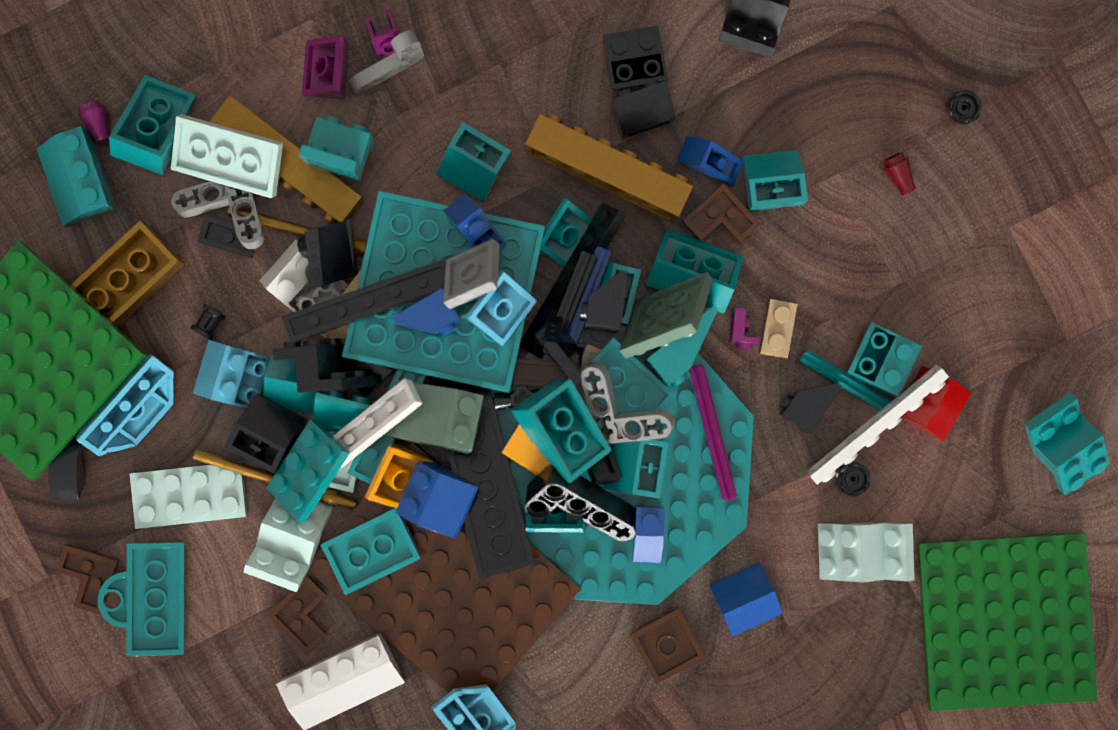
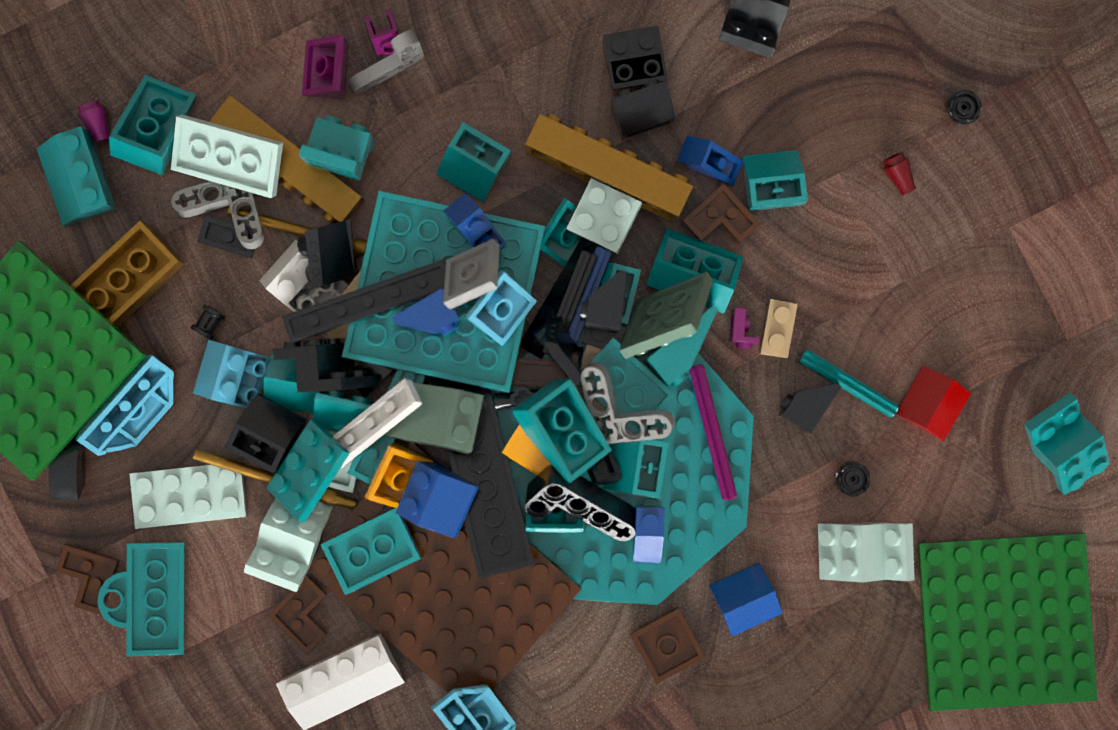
white plate [807,364,949,484] -> none
teal slope [847,322,922,397] -> none
none -> light aqua plate [566,178,642,254]

